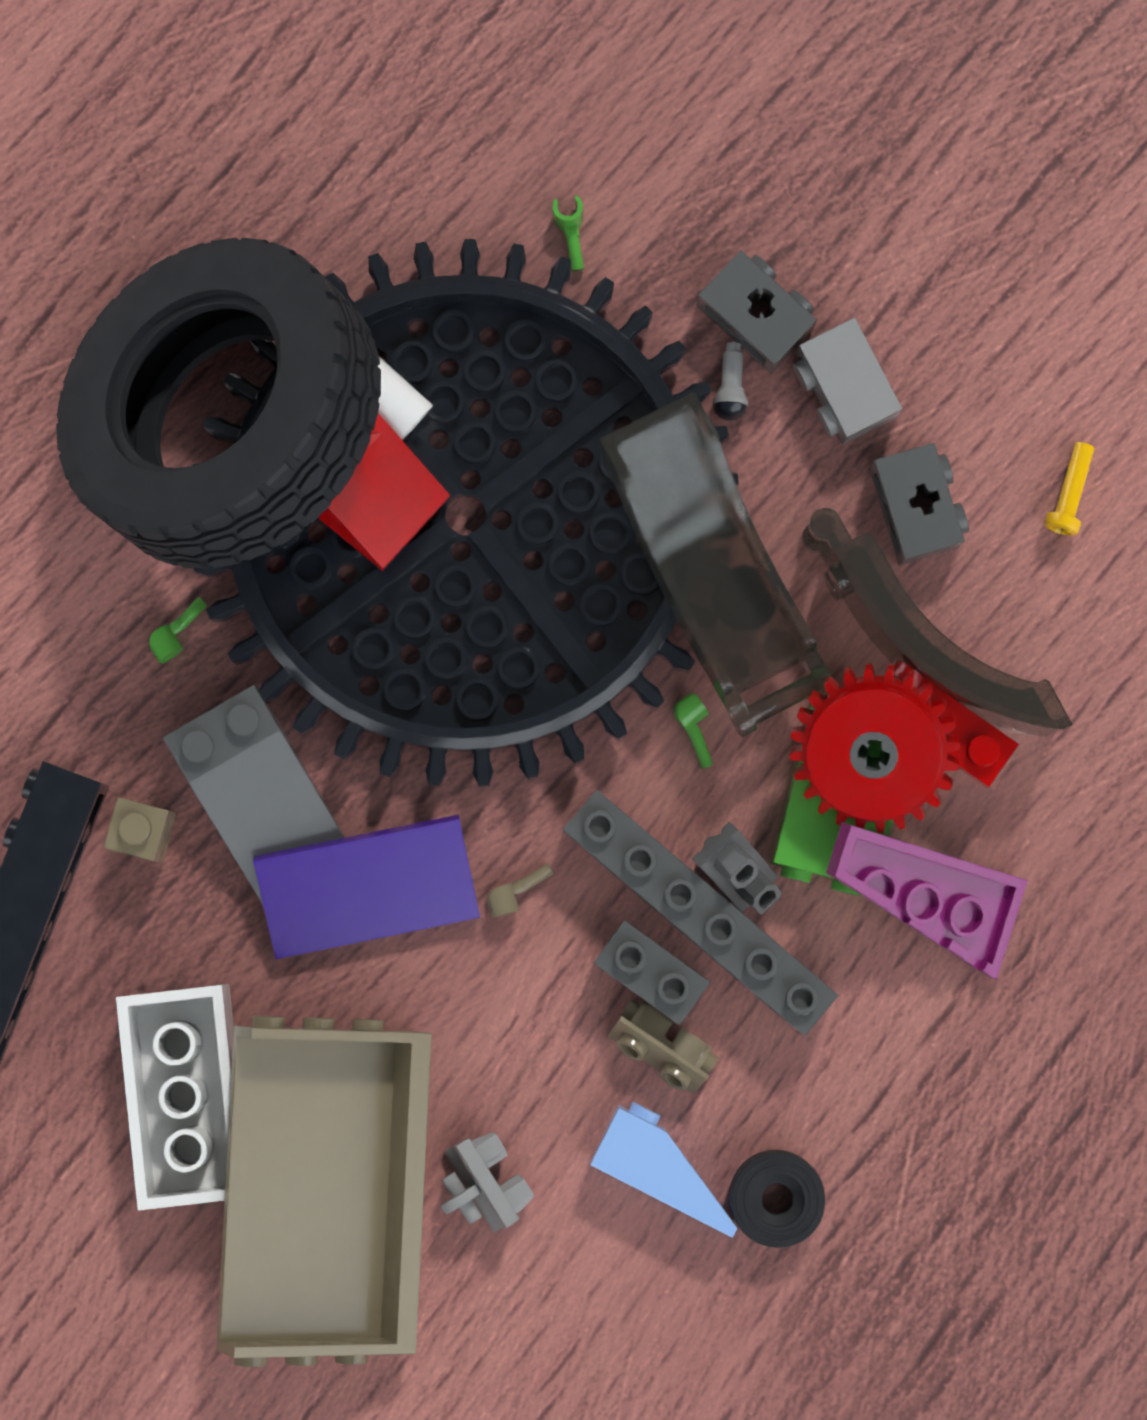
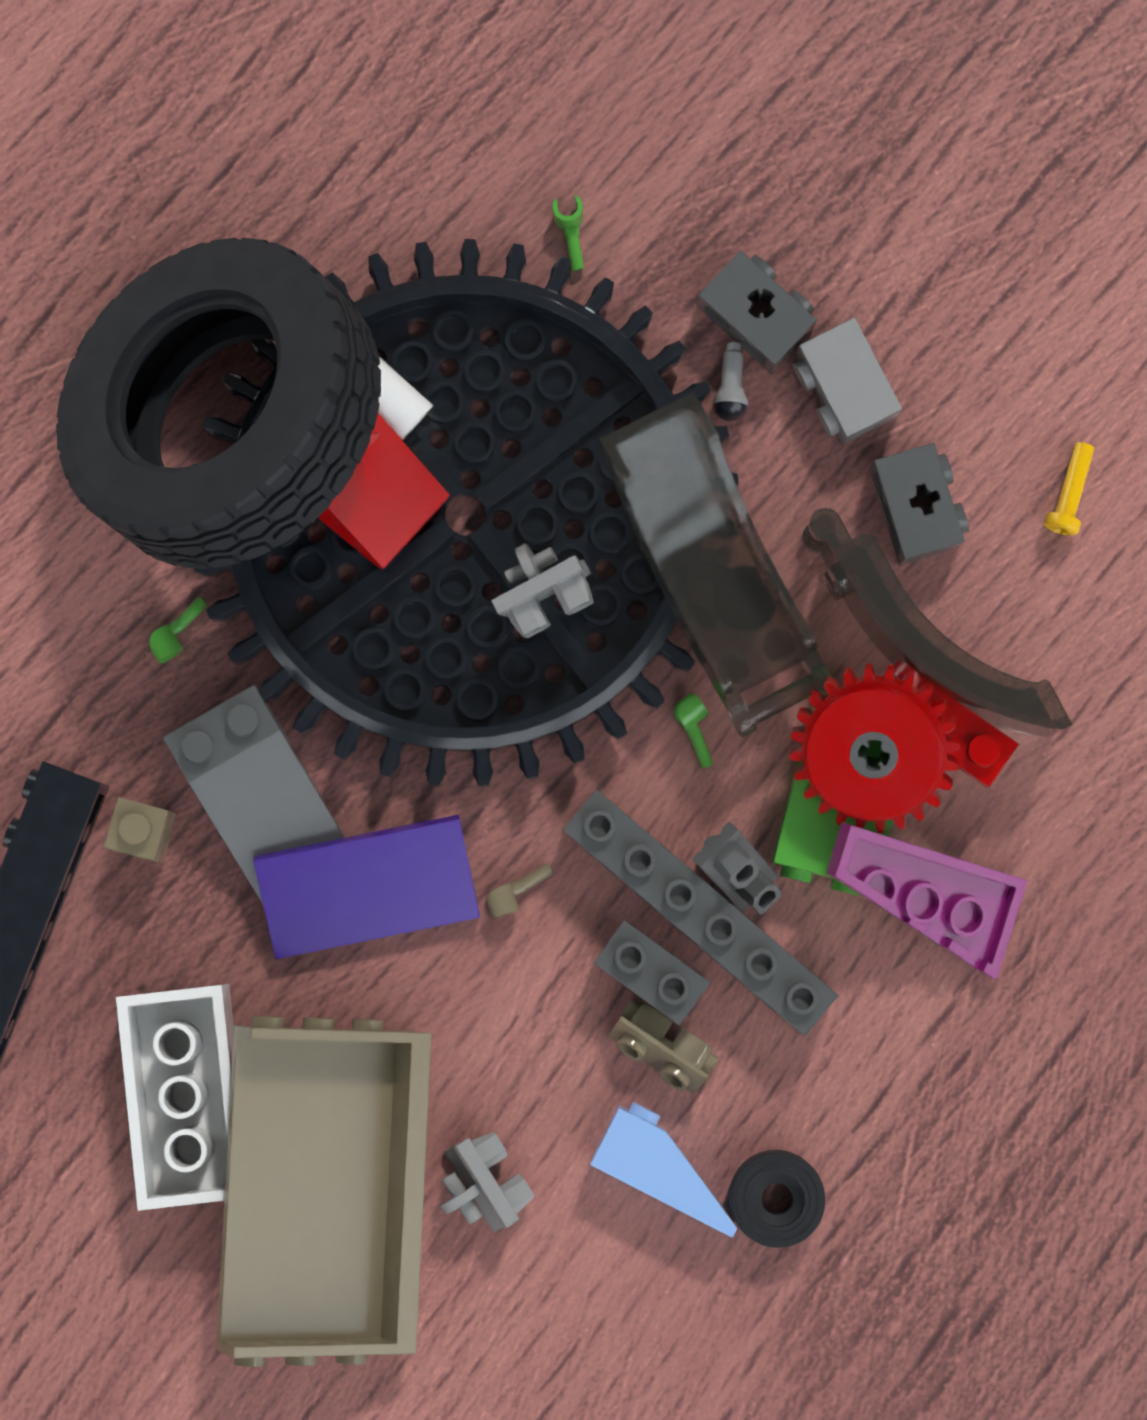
none -> light grey hips [491,544,594,638]

